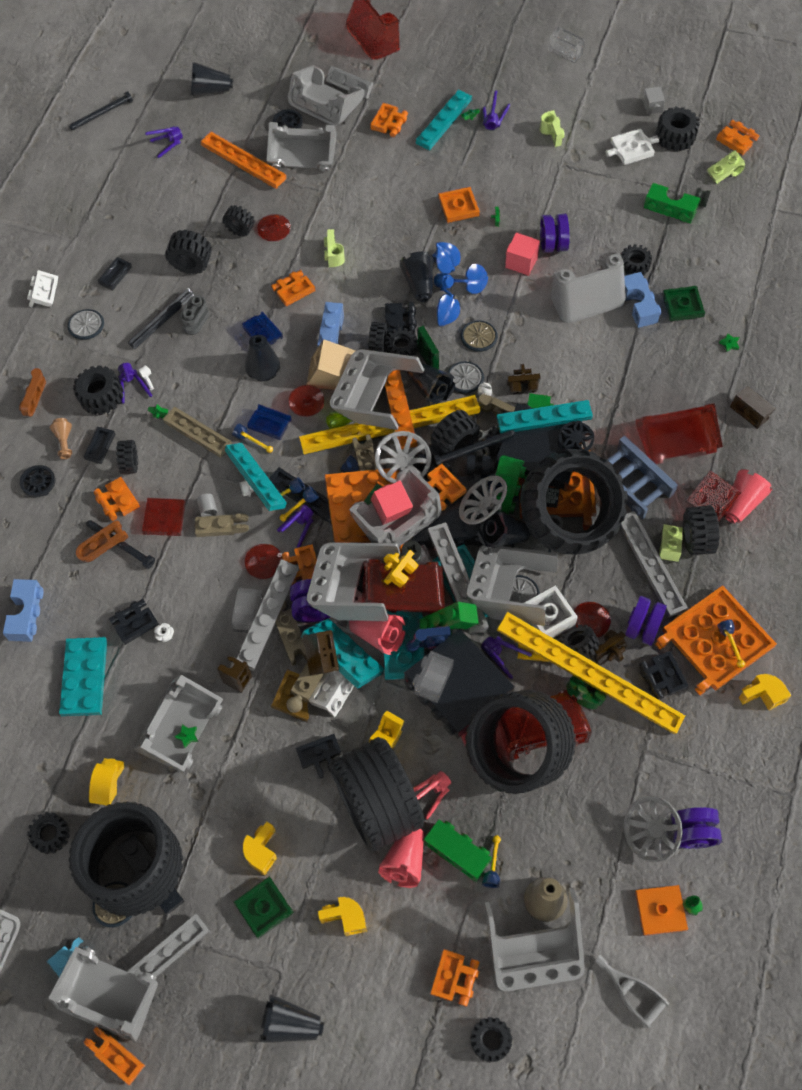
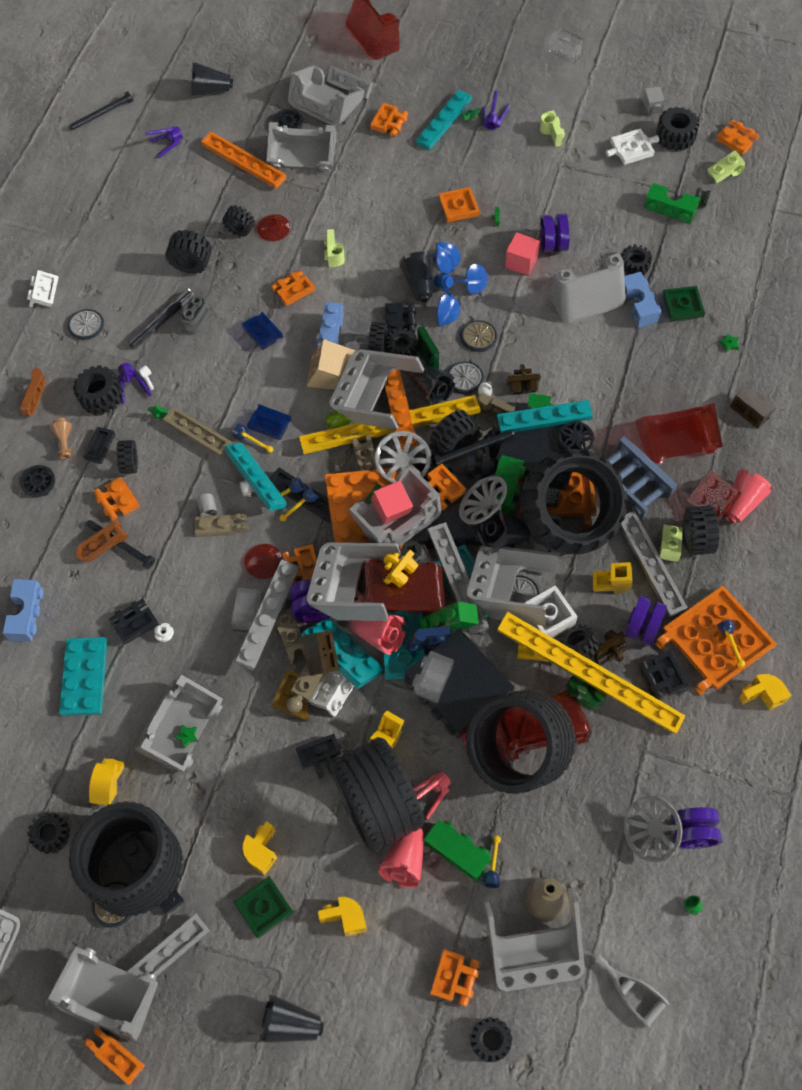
medium azure plate [47,938,87,977] -> none
black tile [98,257,132,291] -> none
clear red plate [142,498,186,536] -> none
dark brown hinge [217,657,252,693] -> none
black cone [245,335,281,382] -> none
dark purple plant [277,505,314,548] -> none
clear red dish [288,385,325,417] -> none
dark blue tile [340,455,359,473] -> none
dark purple plant [481,636,532,679] -> none
clear red dish [574,602,611,638] -> none
orange plate [635,885,688,936] -> none
none -> yellow brick [593,562,632,594]

